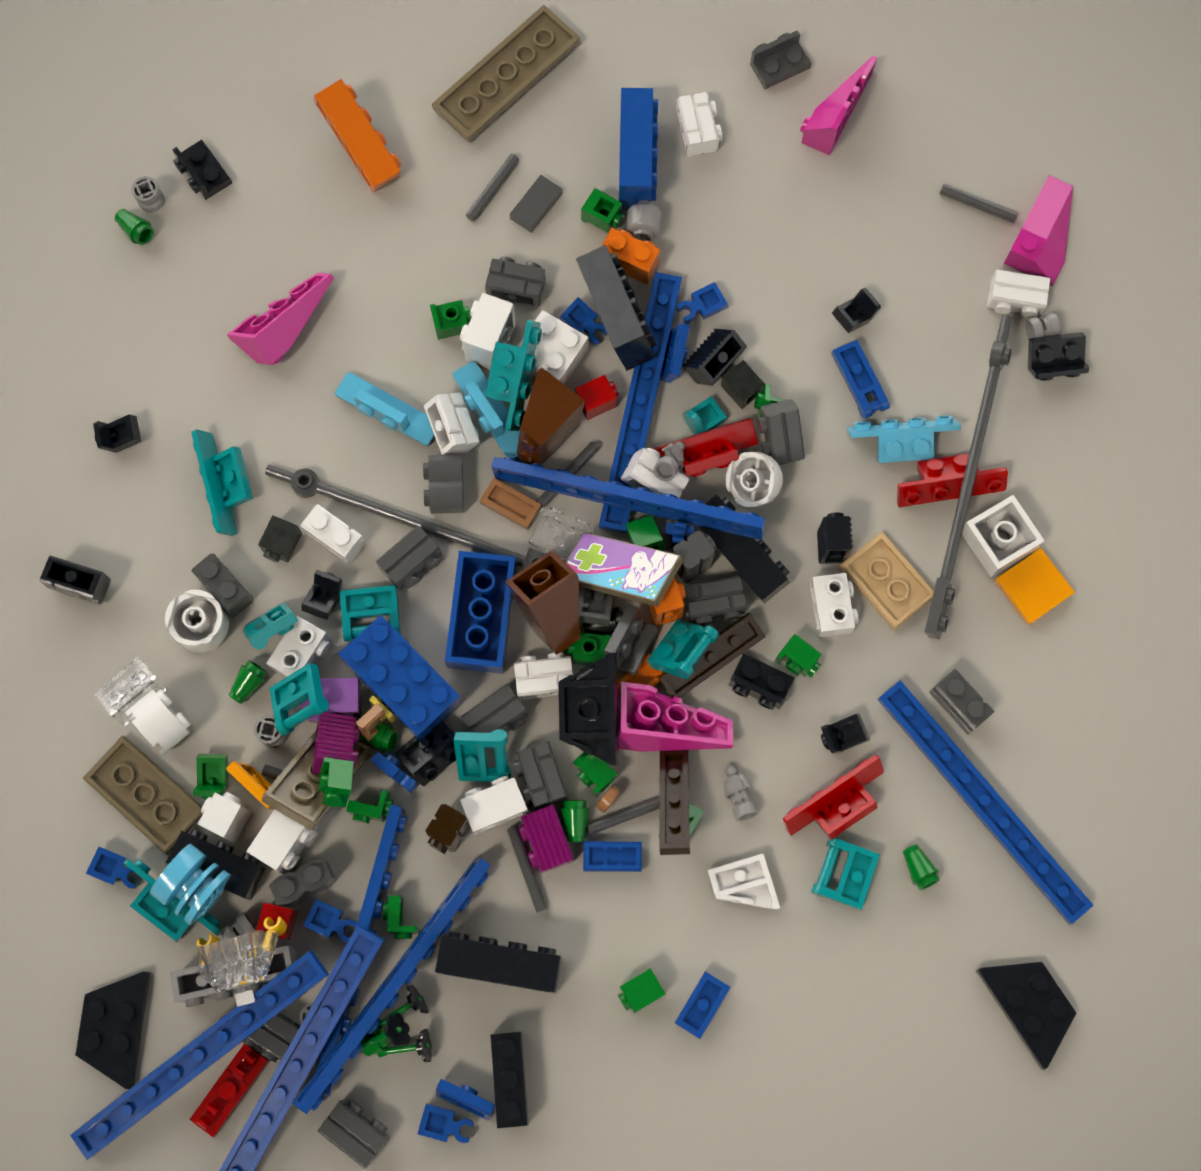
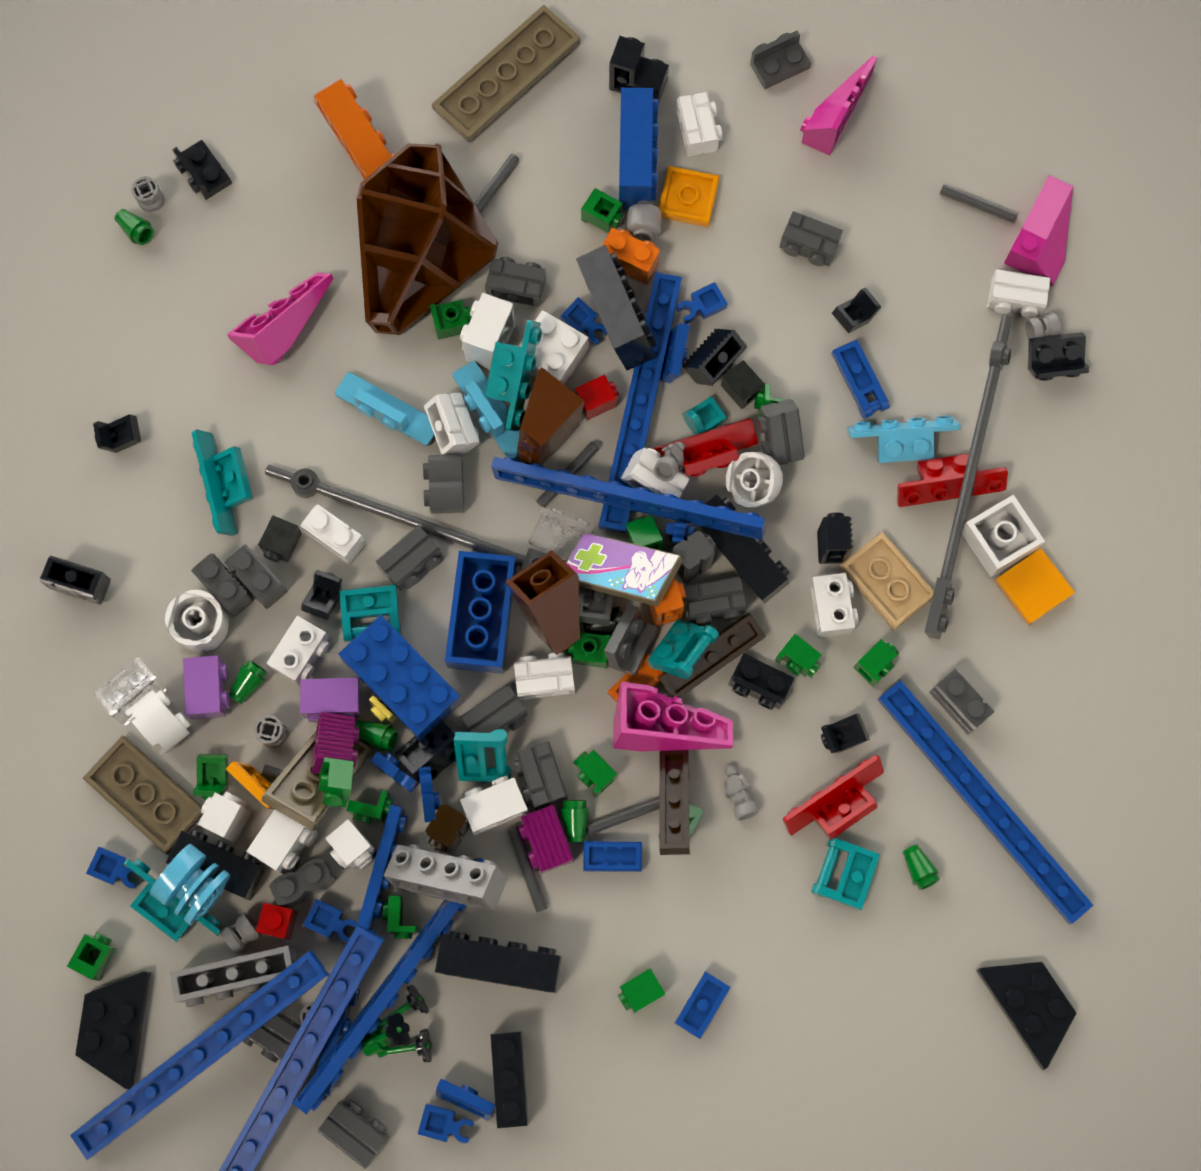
red plate [189,1044,270,1137] -> none
clear torso [197,916,287,1007] -> none
teal plate [243,602,298,650] -> none
teal plate [269,663,329,736] -> none
medium nougat tile [356,703,384,741] -> none
medium nougat tile [480,478,542,530] -> none
dark grey tile [510,175,562,233] -> none
black wing [558,653,619,765] -> none
medium nougat tile [595,784,621,813] -> none
white wing [707,854,780,910] -> none
none -> green brick [66,932,116,981]
none -> medium lavender brick [183,655,230,720]
none -> dark grey brick [224,544,287,610]
none -> white brick [325,819,378,871]
none -> reddish brown panel [356,143,499,335]
none -> light grey brick [383,844,508,911]
none -> blue plate [419,766,440,822]
none -> black brick [609,36,669,105]
none -> light orange tile [658,166,720,227]
none -> dark grey brick [779,211,843,266]
none -> green brick [853,639,899,688]

